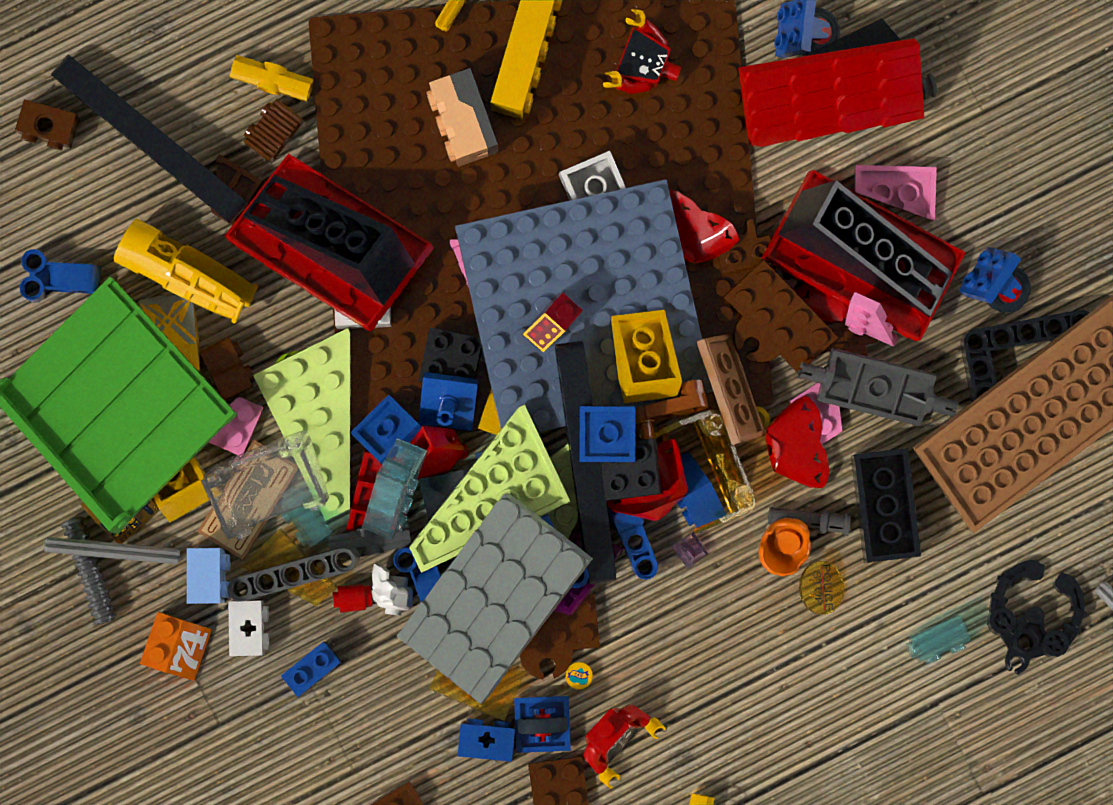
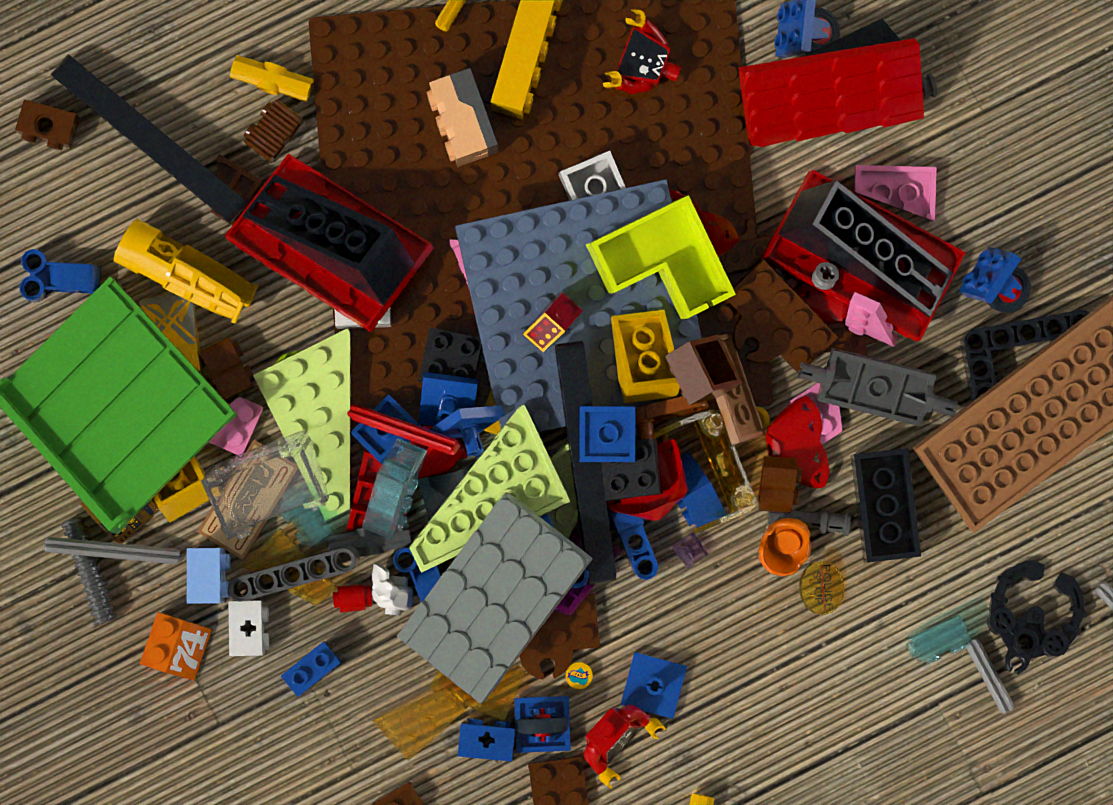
none -> red axle [347,404,460,455]
none -> clear yellow wing [372,687,468,761]
none -> blue tile [429,405,505,456]
none -> neon yellow piece [586,195,736,319]
none -> blue tile [620,652,687,719]
none -> reddish brown piece [665,335,742,405]
none -> reddish brown brick [758,456,802,513]
none -> light grey bush [812,262,839,290]
none -> light grey axle [965,638,1015,714]

